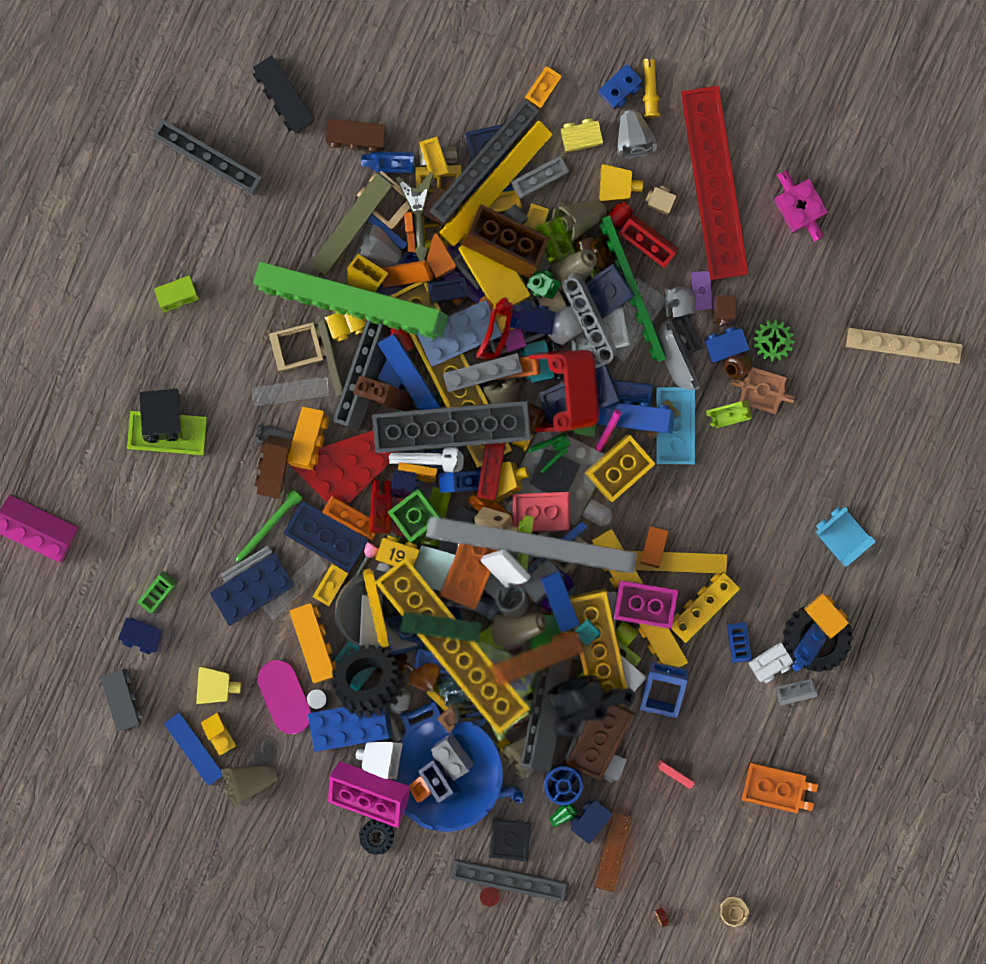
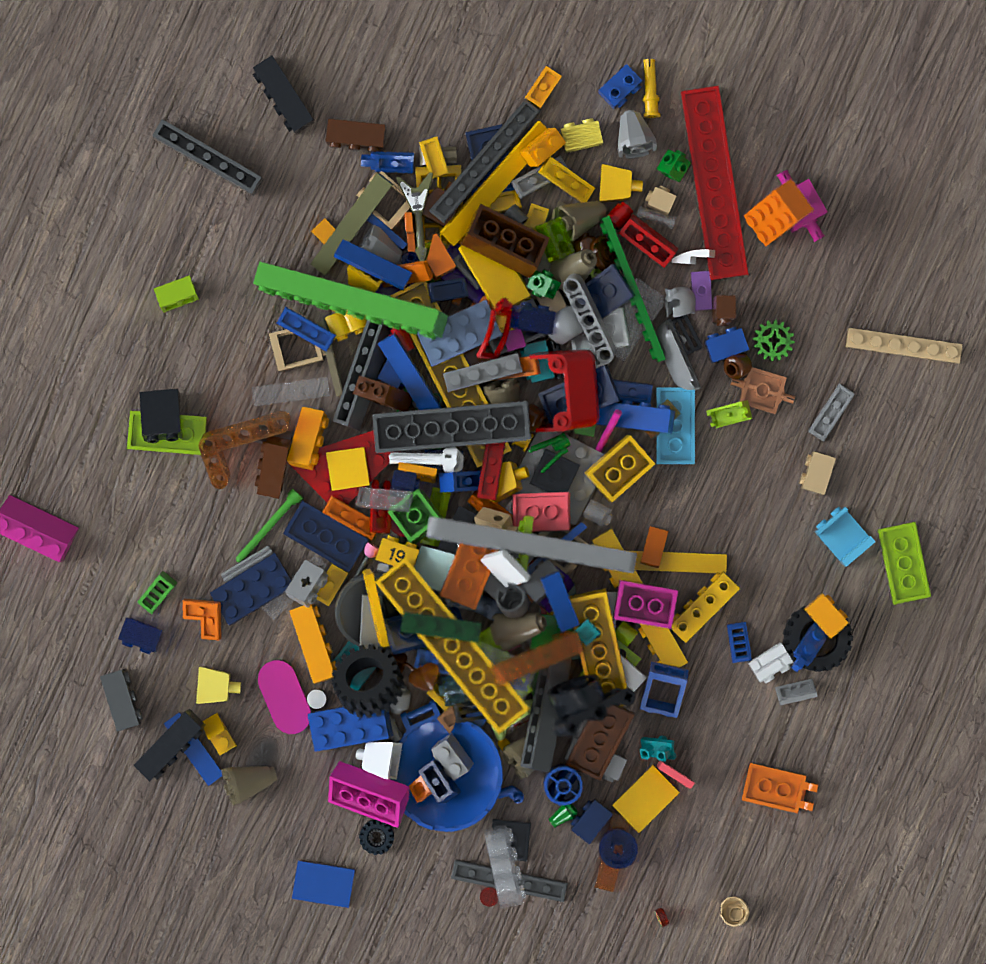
none -> black brick [133,709,205,782]
none -> orange tile [182,599,221,641]
none -> clear orange beam [198,411,291,489]
none -> blue tile [276,307,336,352]
none -> light grey brick [285,560,328,608]
none -> blue tile [292,860,355,908]
none -> light orange tile [311,218,336,244]
none -> yellow tile [326,447,371,491]
none -> blue tile [334,239,412,290]
none -> clear tile [356,487,413,512]
none -> clear brick [484,824,526,909]
none -> light orange brick [520,128,566,167]
none -> yellow plate [538,156,595,203]
none -> clear blue brick [598,828,638,869]
none -> yellow tile [611,765,680,833]
none -> clear pin [637,206,676,229]
none -> teal hips [640,735,677,762]
none -> green brick [657,149,691,183]
none -> white slope [672,249,715,264]
none -> orange brick [744,179,814,246]
none -> tan brick [799,452,836,495]
none -> light grey tile [807,383,855,442]
none -> lime piece [877,522,931,605]

